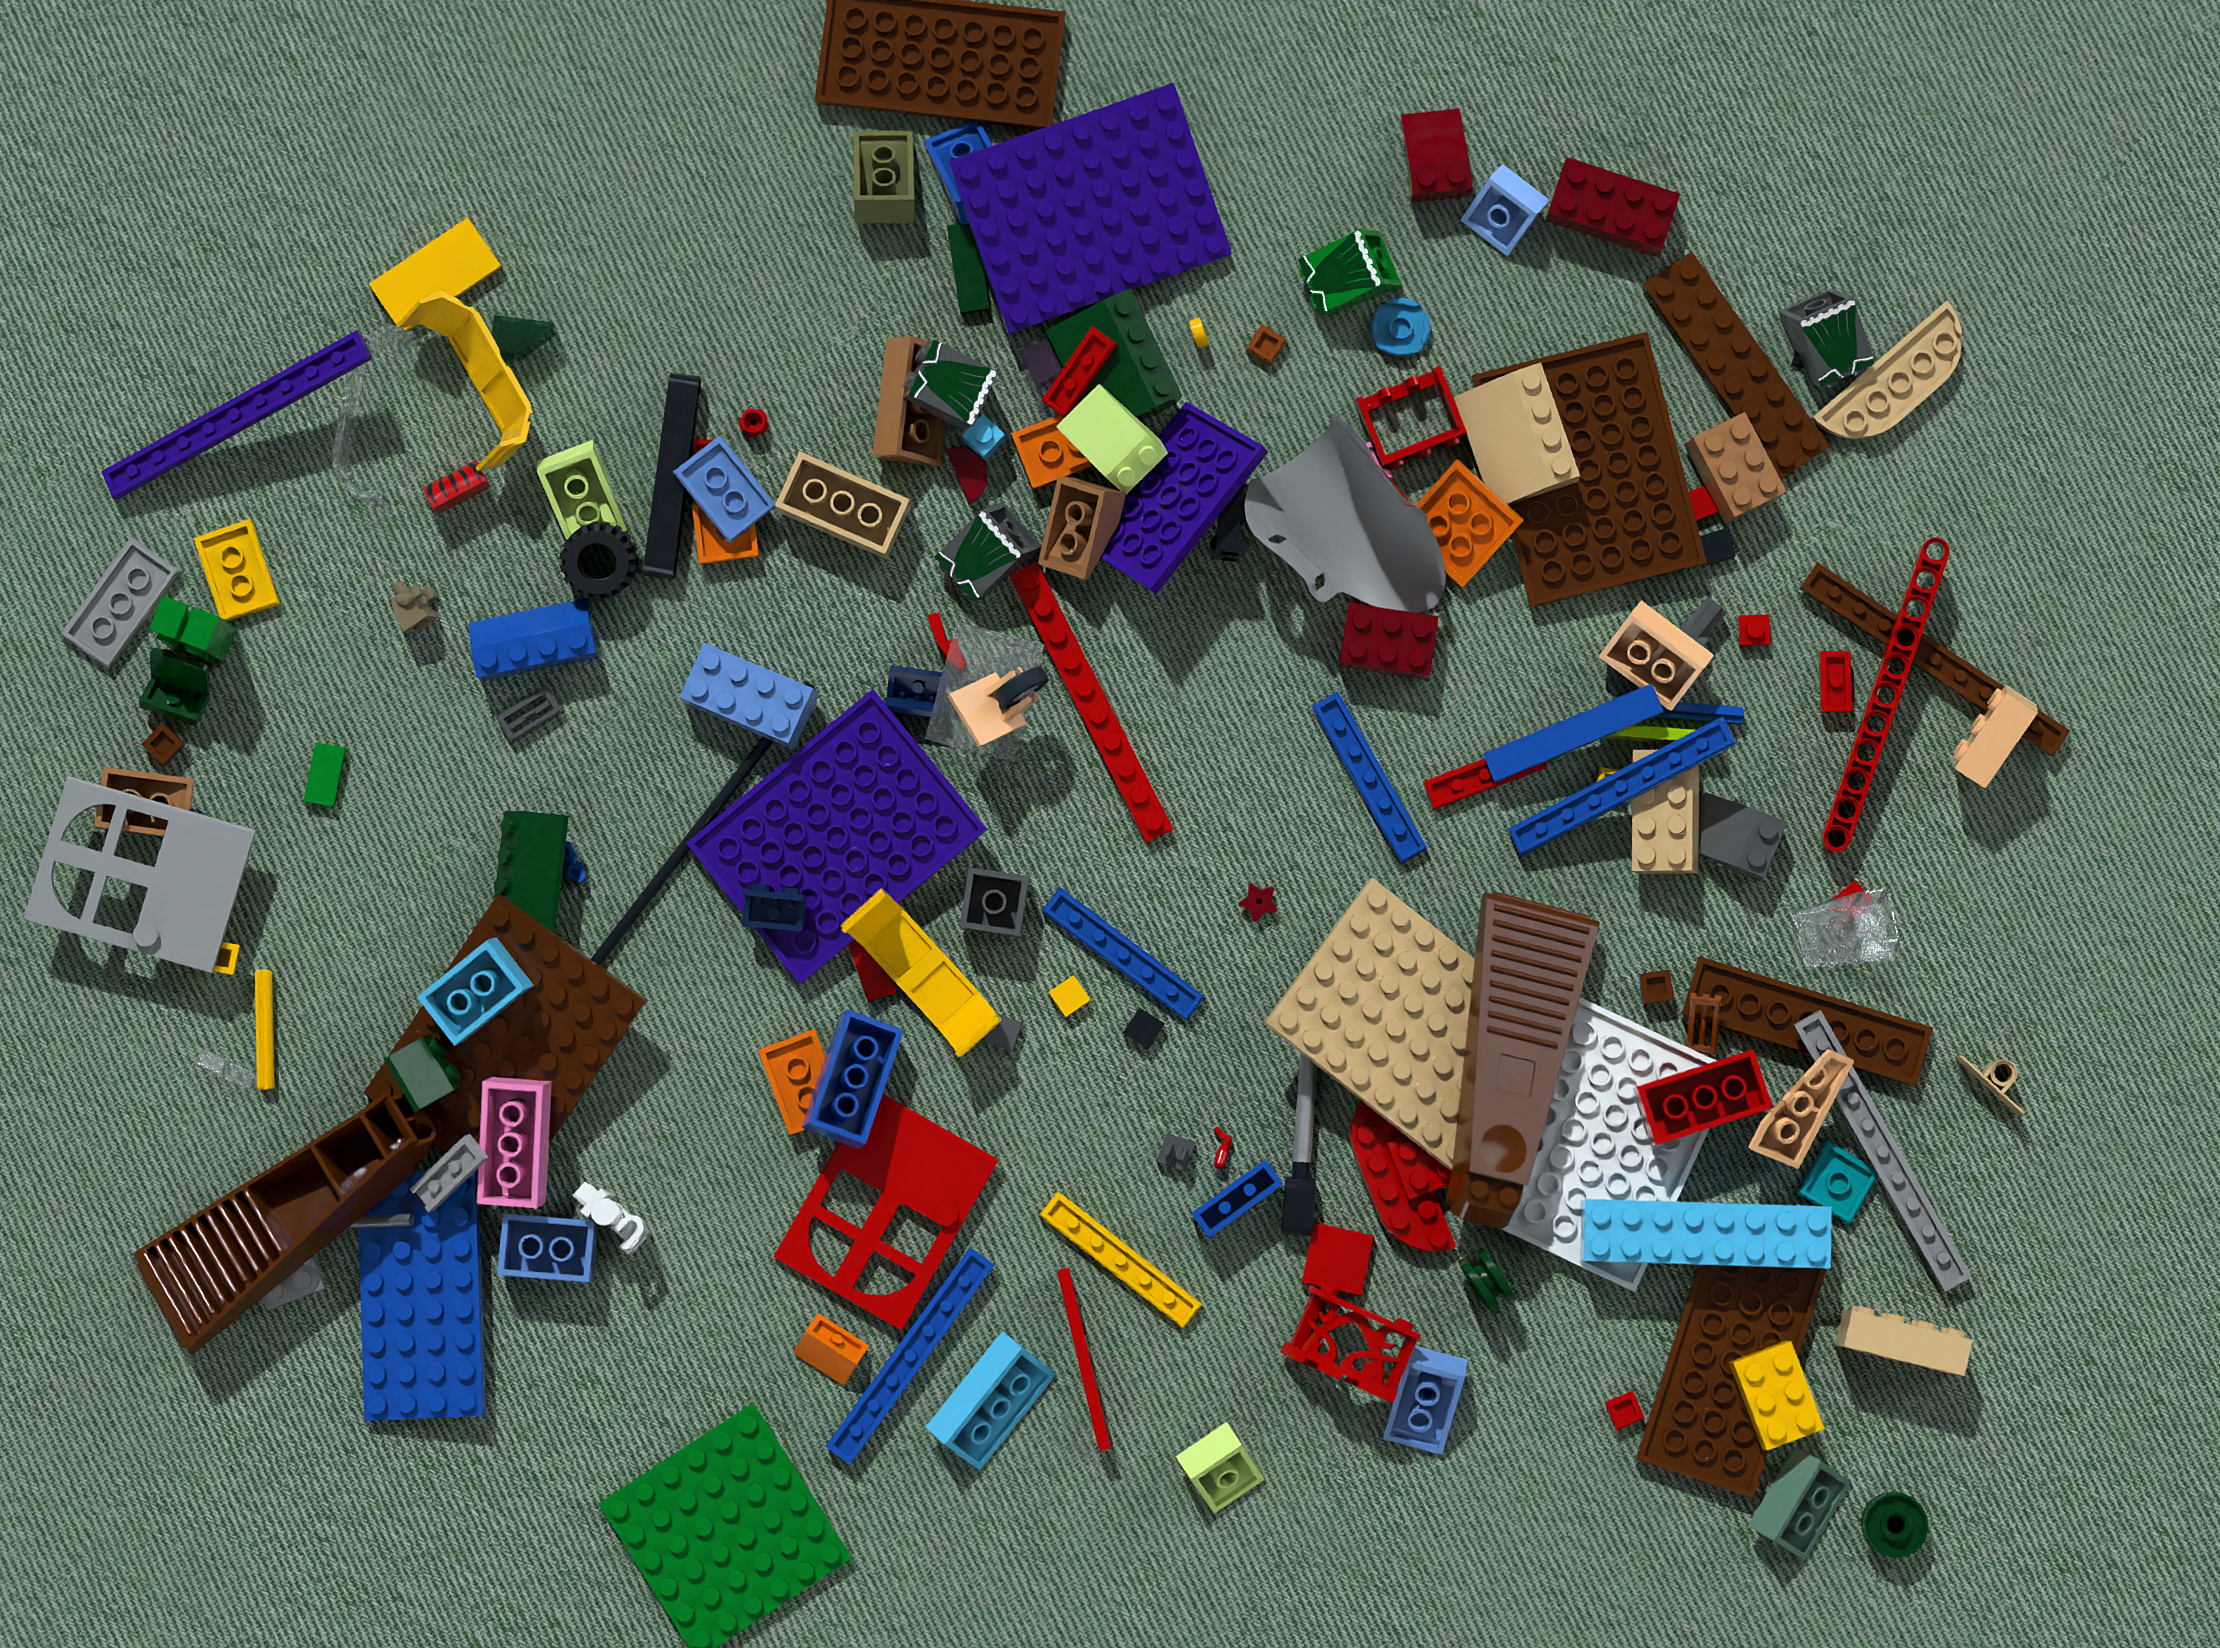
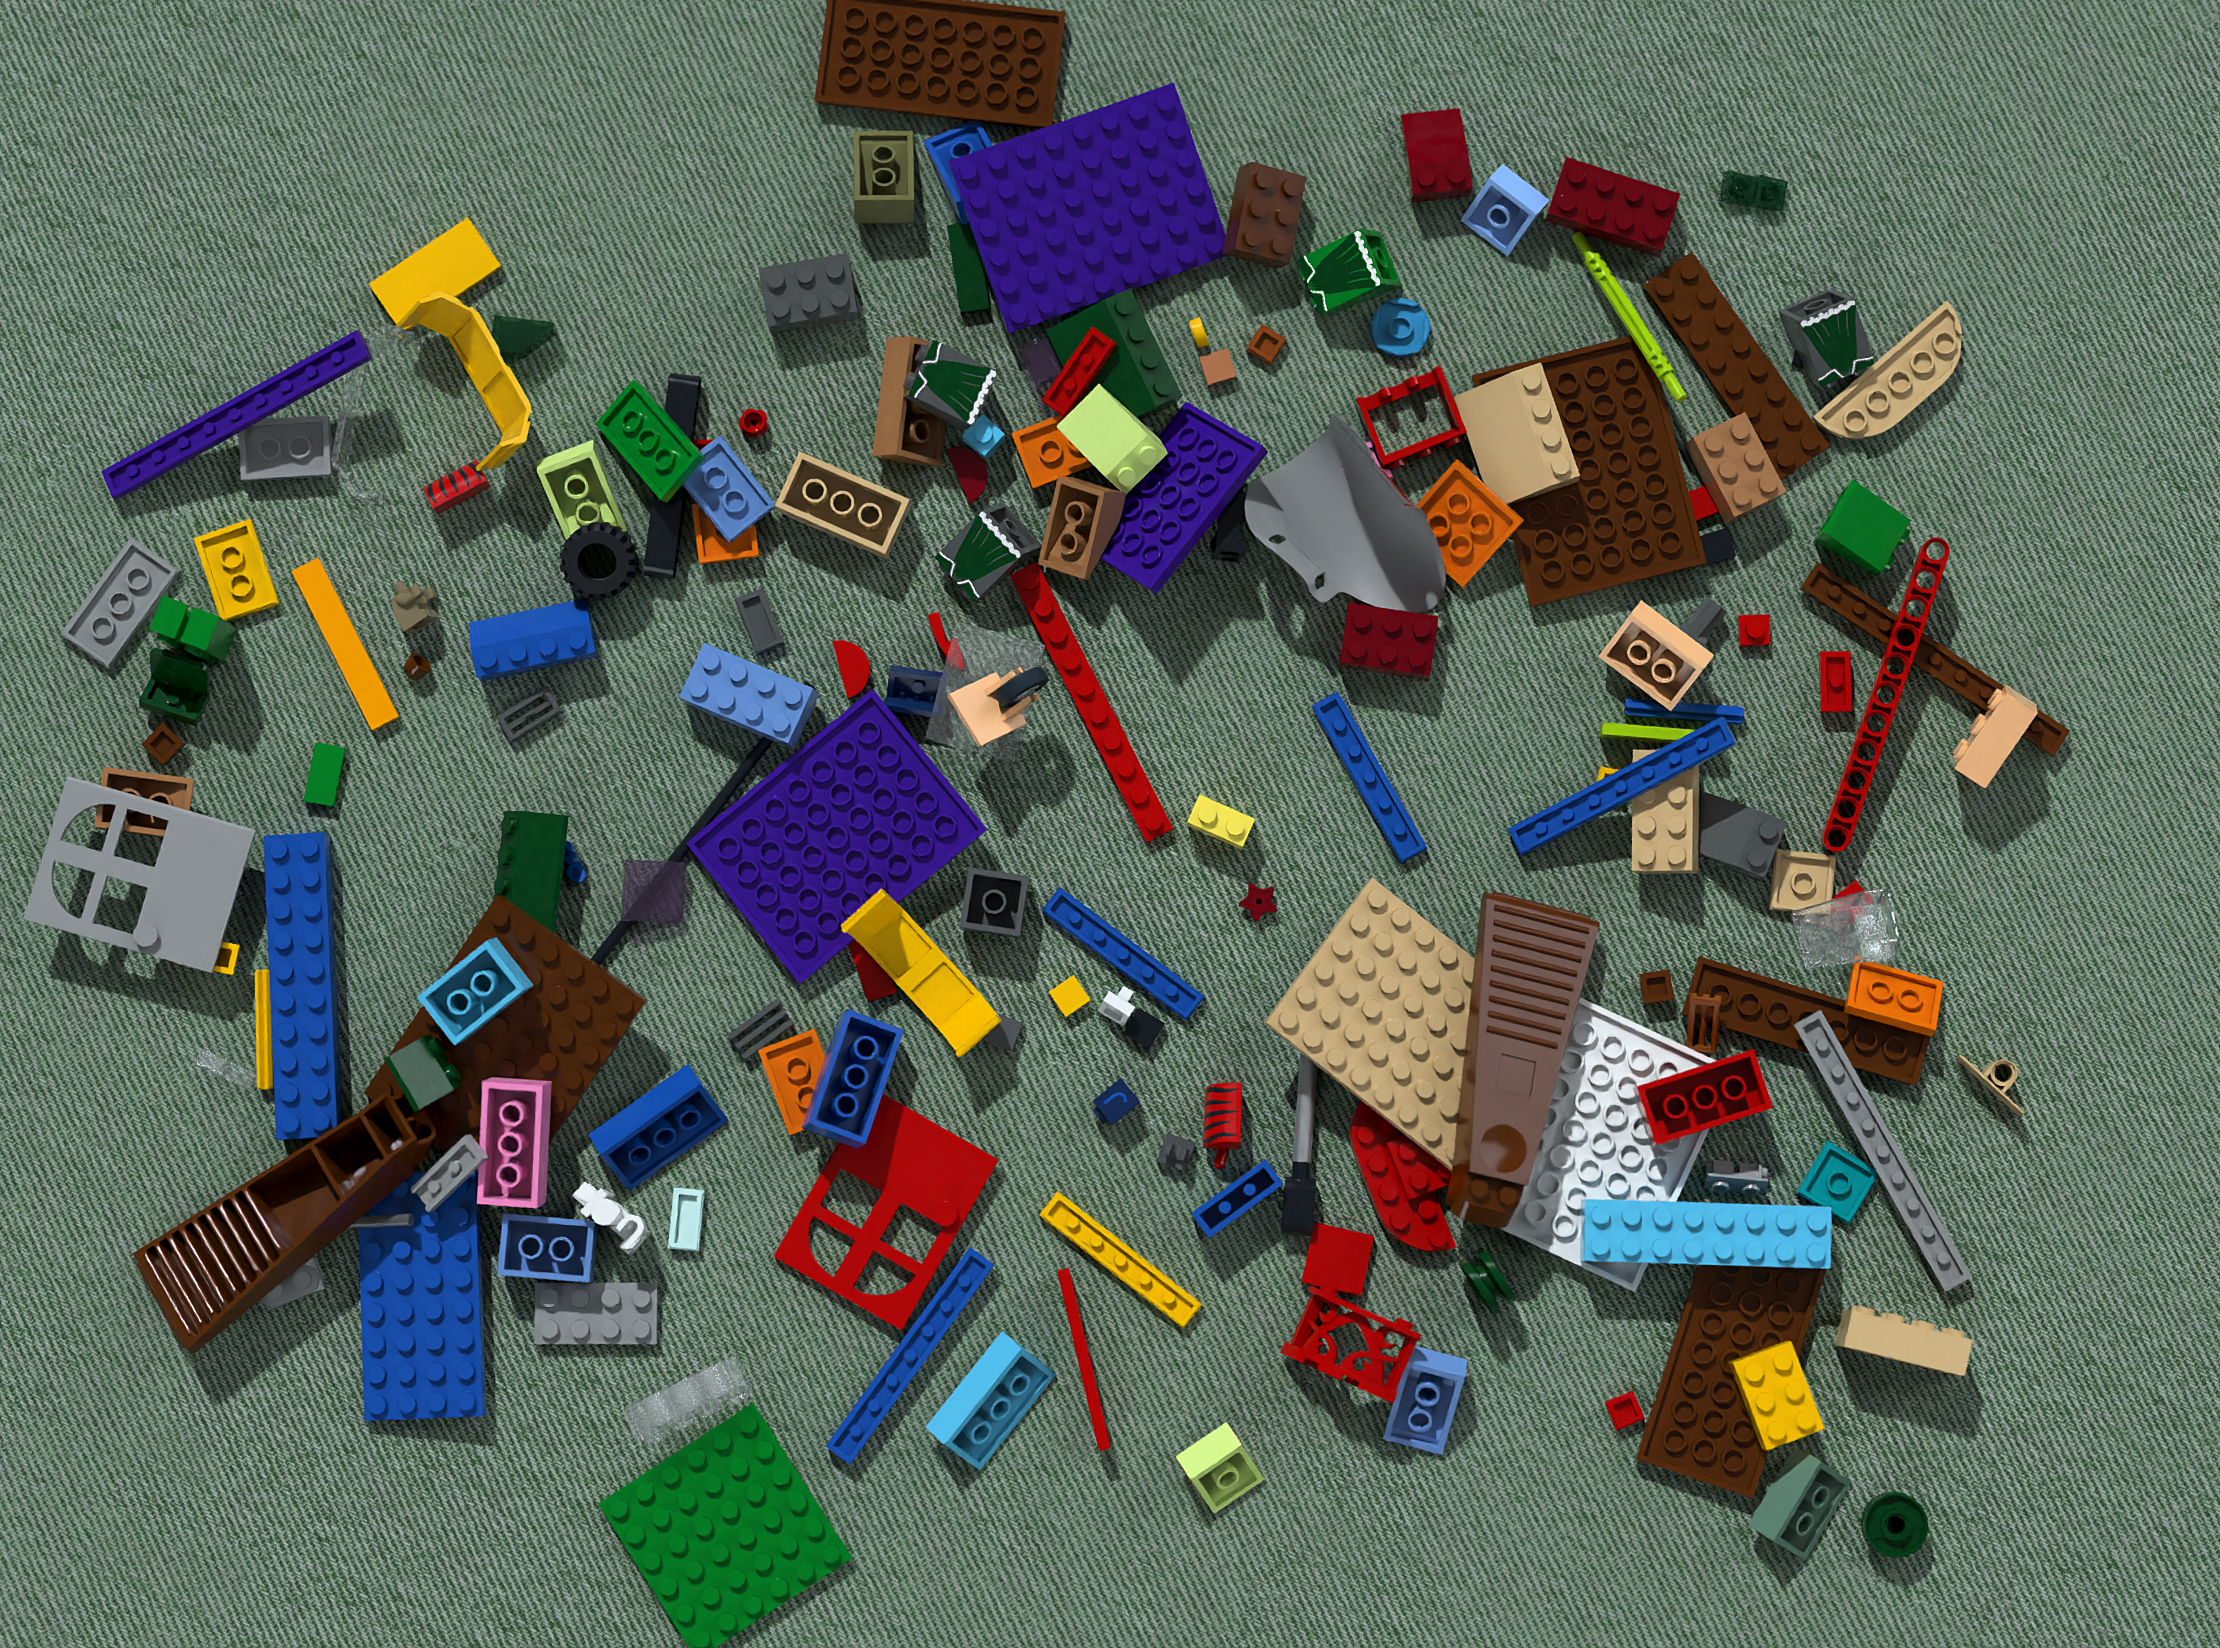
dark blue bracket [742,884,807,932] -> none
orange panel [794,1313,869,1385] -> none
red tile [1423,758,1547,810] -> none
blue tile [1483,683,1664,783] -> none
light nougat wedge [1748,1049,1854,1169] -> none
none -> light grey plate [239,415,333,482]
none -> blue brick [263,832,343,1141]
none -> light orange tile [291,558,400,731]
none -> reddish brown hinge [404,653,431,680]
none -> light grey plate [534,1283,658,1344]
none -> blue slope [588,1064,729,1191]
none -> green plate [595,379,705,502]
none -> clear purple tile [621,859,686,923]
none -> clear brick [622,1354,754,1446]
none -> light aqua tile [668,1188,705,1251]
none -> dark grey tile [727,999,795,1060]
none -> dark grey tile [734,588,785,656]
none -> dark grey brick [758,253,859,334]
none -> red tile [832,640,870,700]
none -> dark blue brick [1092,1078,1140,1125]
none -> white tile [1098,986,1135,1027]
none -> light yellow brick [1187,795,1255,850]
none -> nougat tile [1199,348,1237,387]
none -> red brick [1203,1083,1242,1150]
none -> reddish brown brick [1222,162,1306,269]
none -> lime axle [1572,231,1687,403]
none -> light grey hinge [1703,1160,1769,1196]
none -> clear green slope [1719,170,1788,211]
none -> tan tile [1768,849,1836,916]
none -> green slope [1814,480,1911,577]
none -> orange plate [1844,957,1943,1037]

